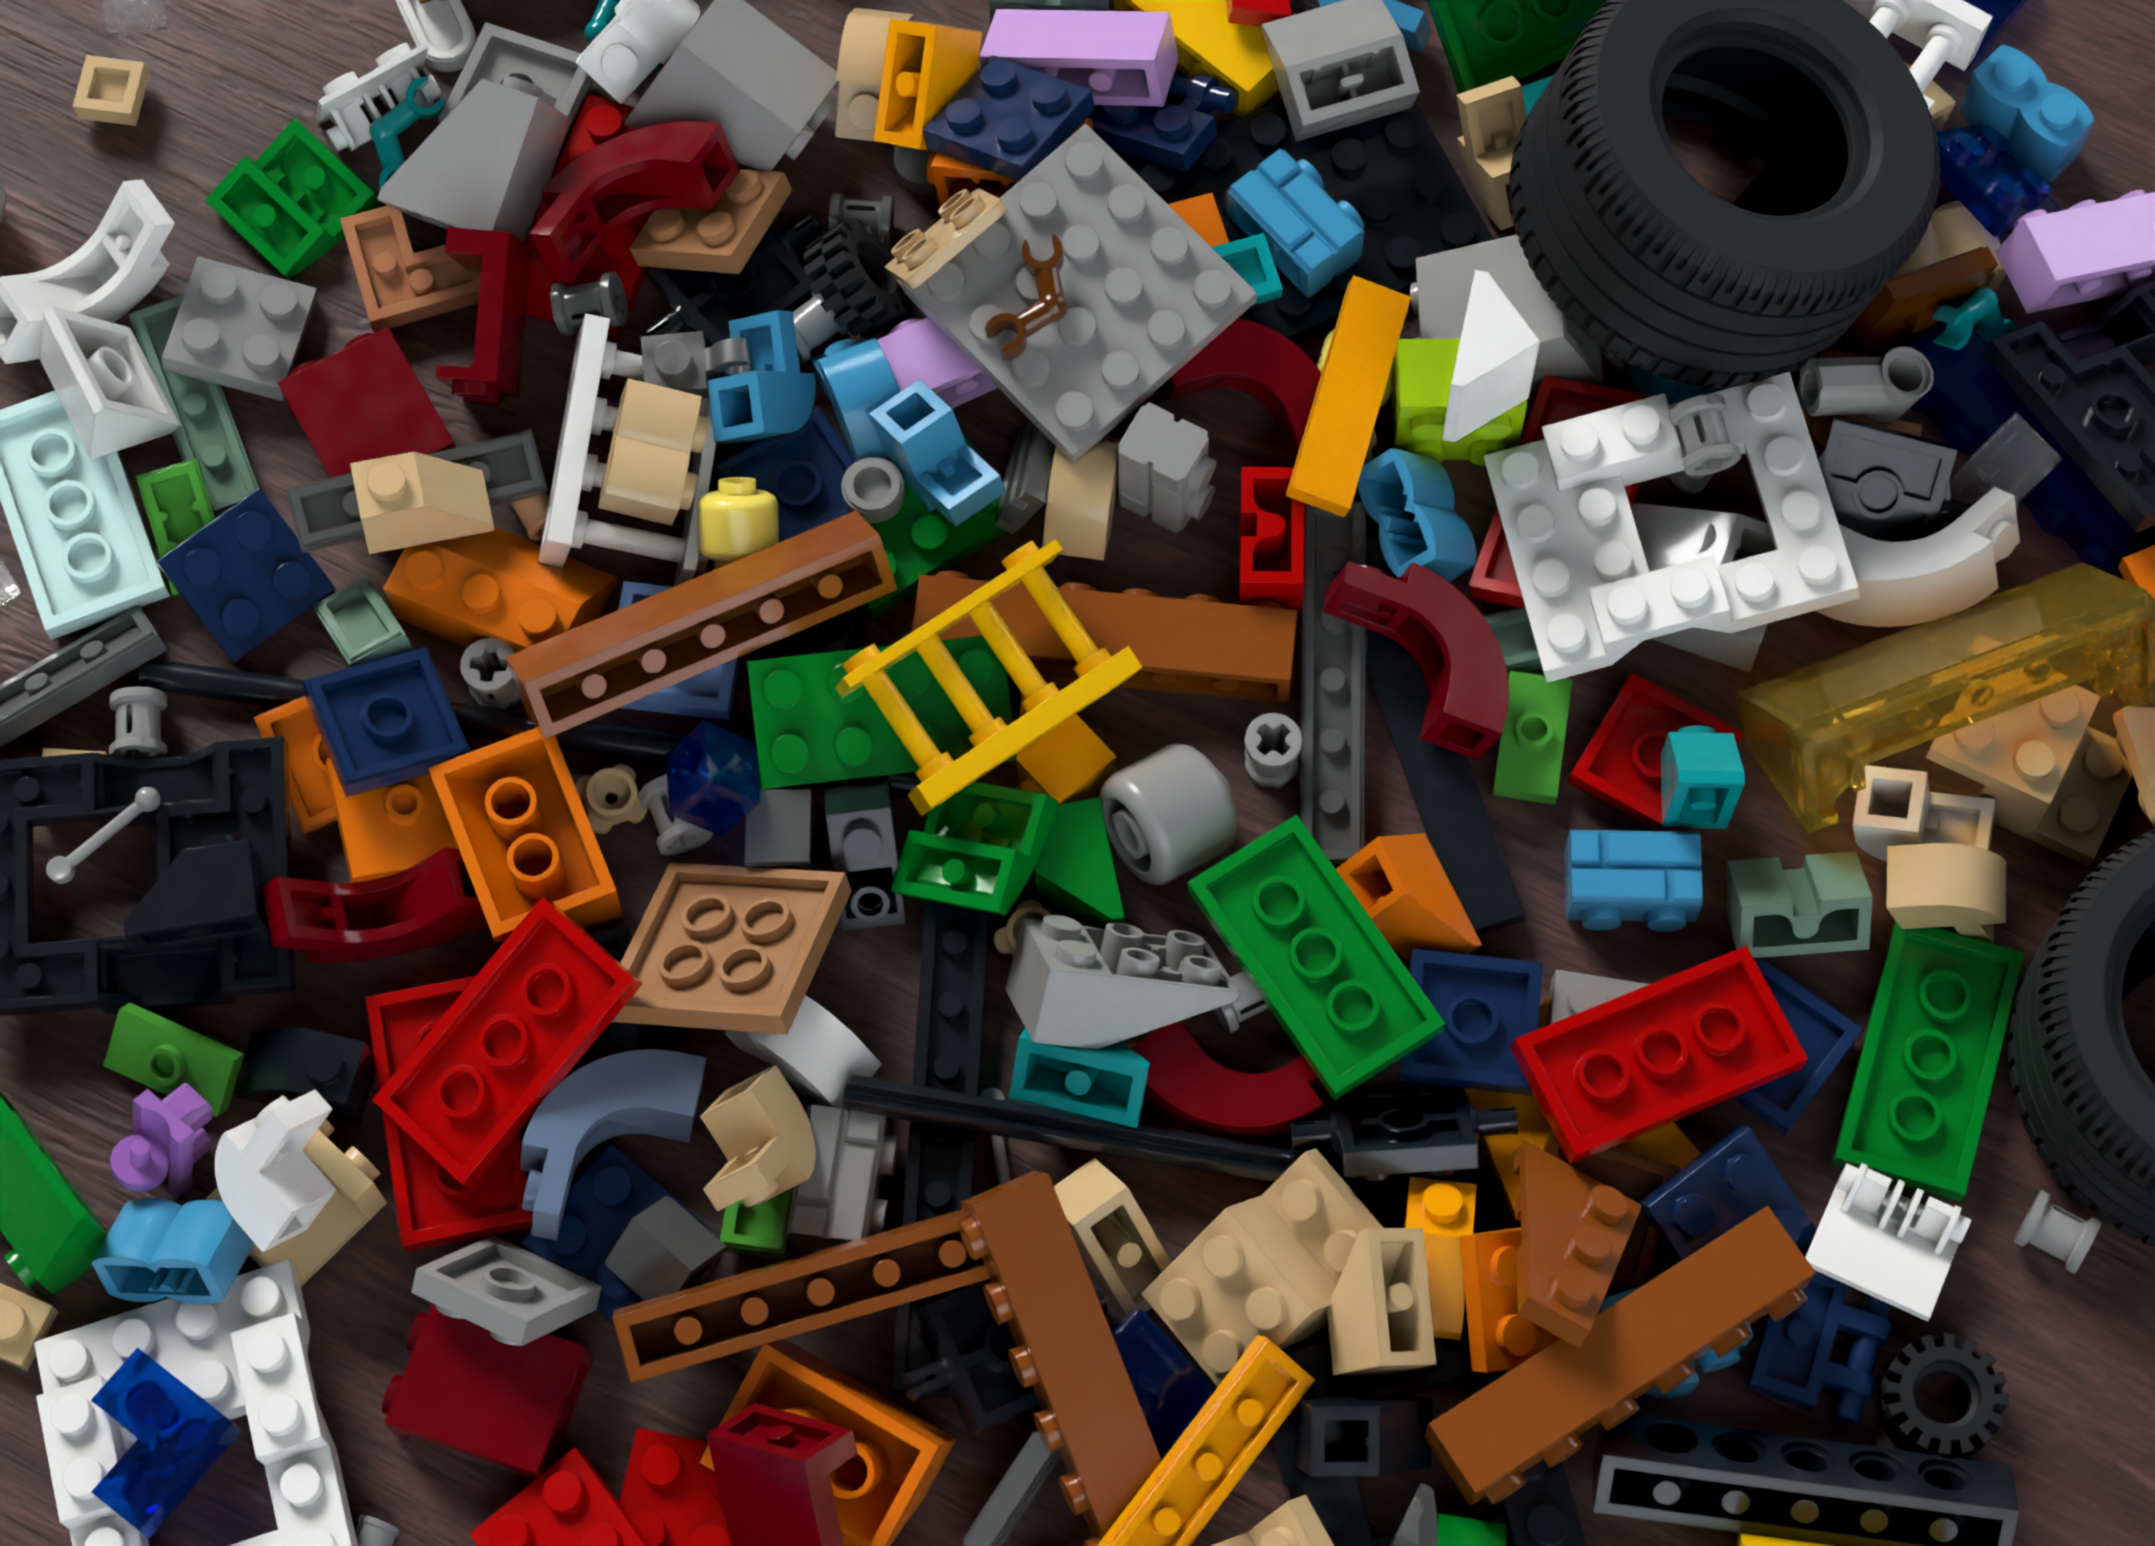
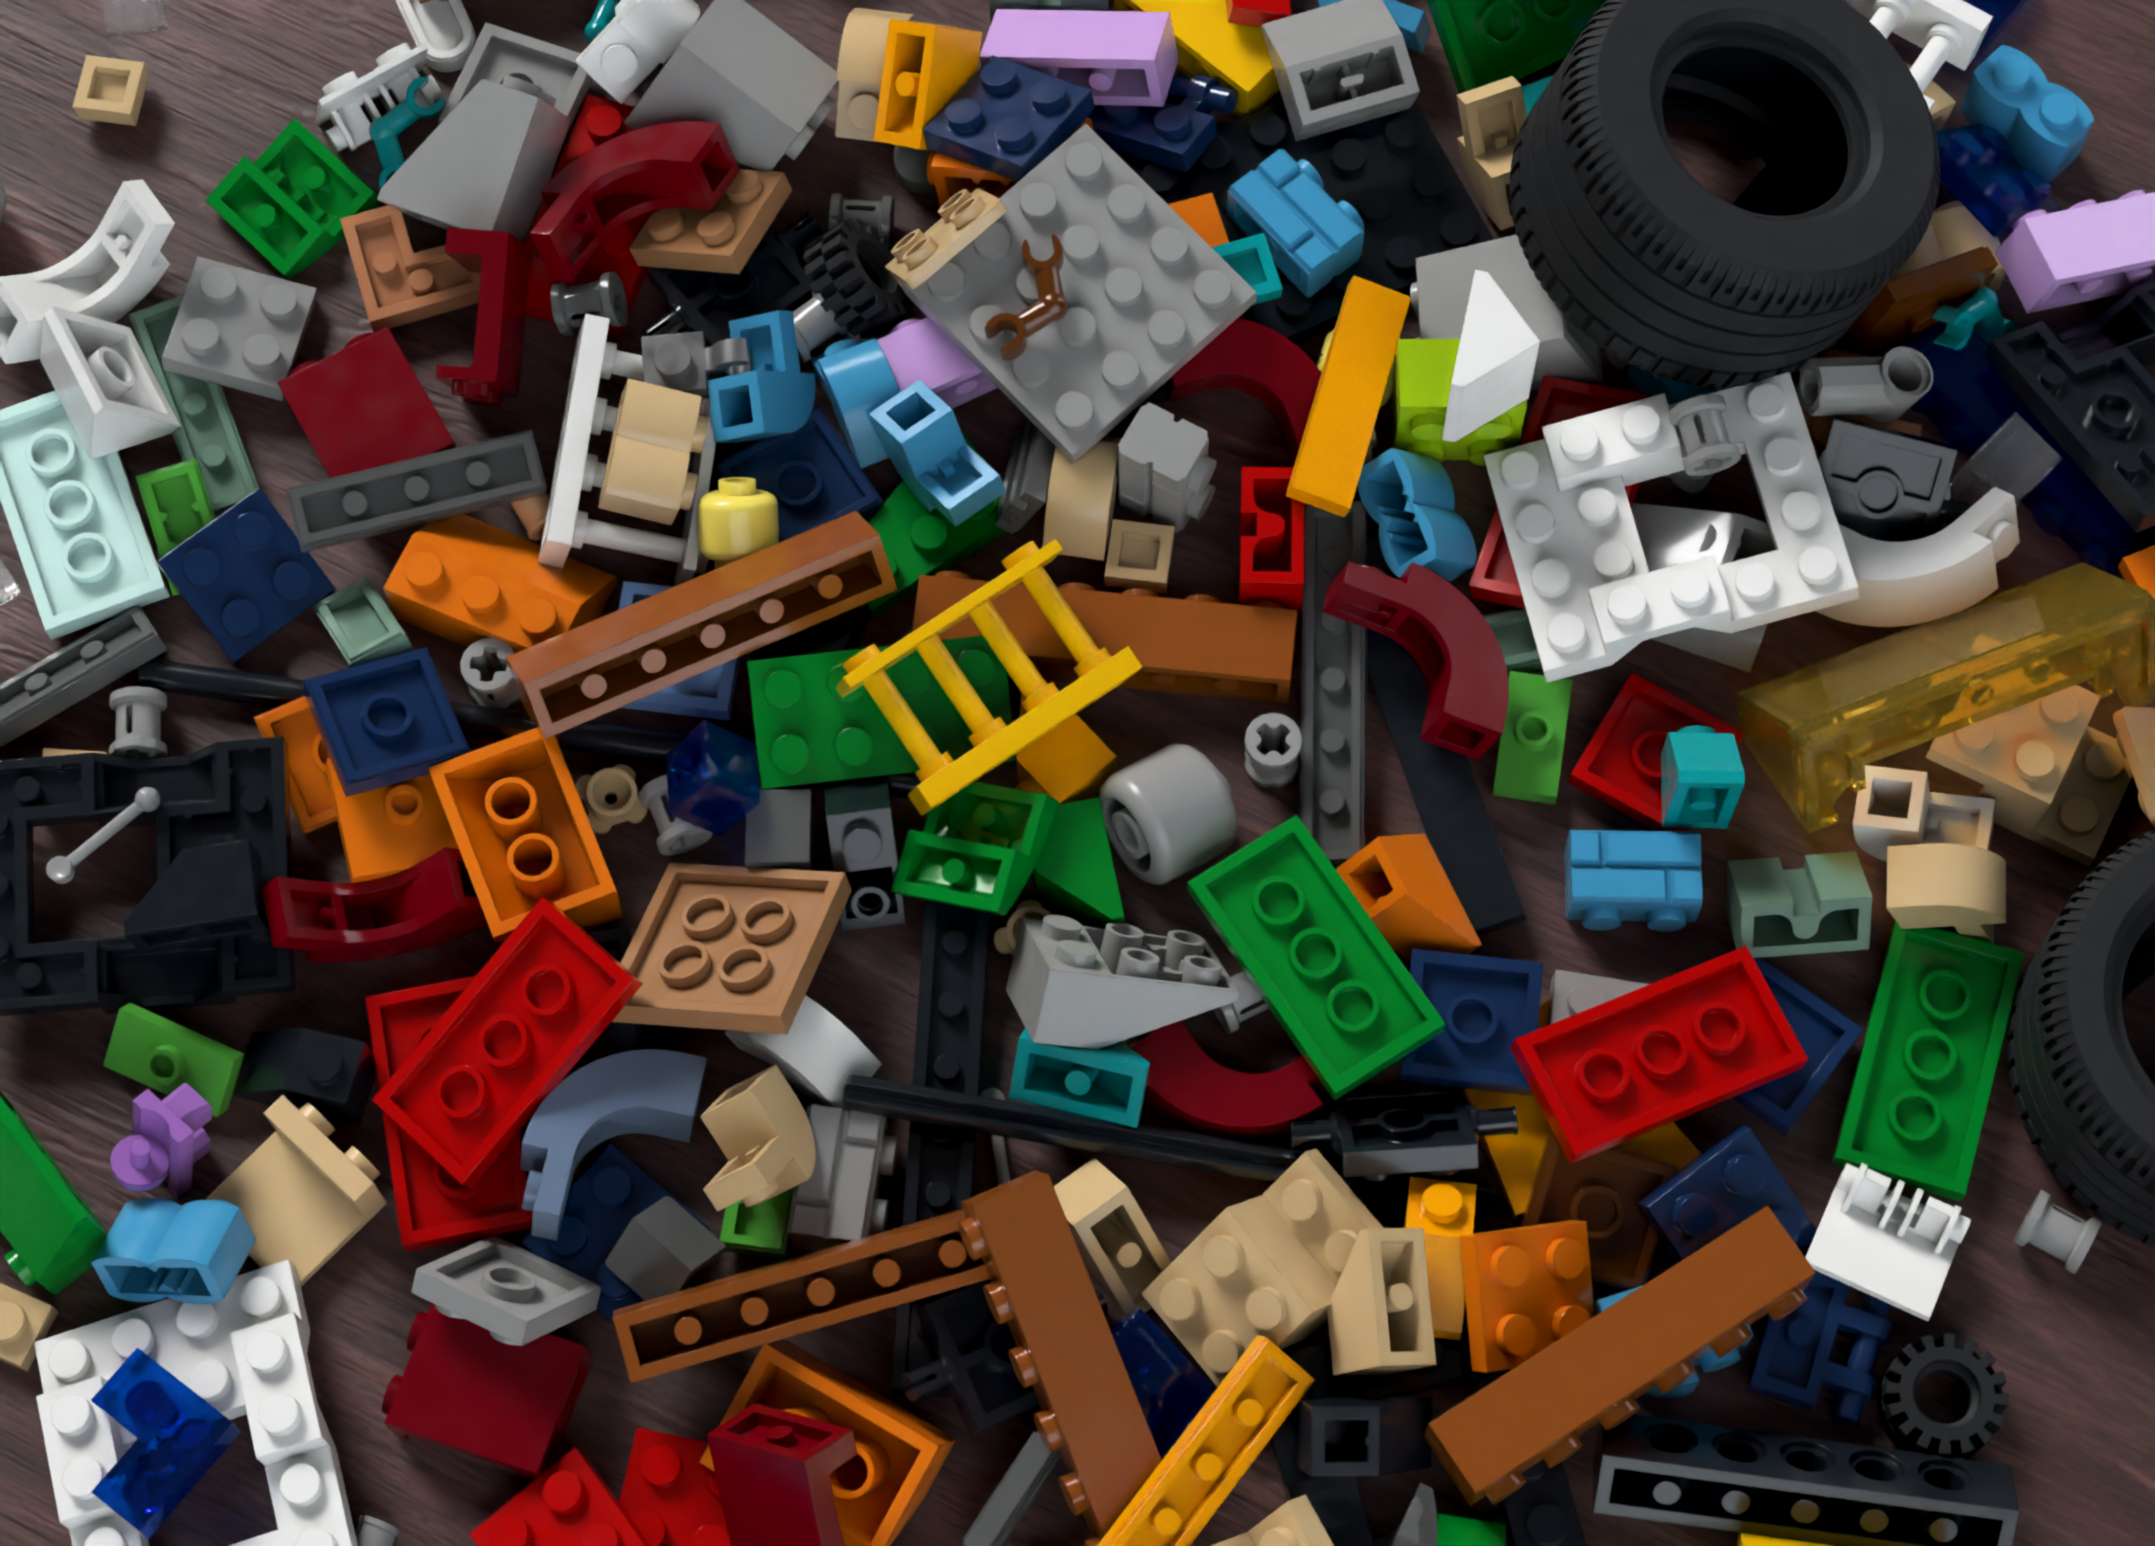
white brick [215,1089,337,1252] -> none
tan slope [350,451,495,554] -> none
light grey tile [841,457,905,523] -> none
dark orange wing [1513,1139,1642,1348] -> none
none -> tan plate [1104,519,1175,593]

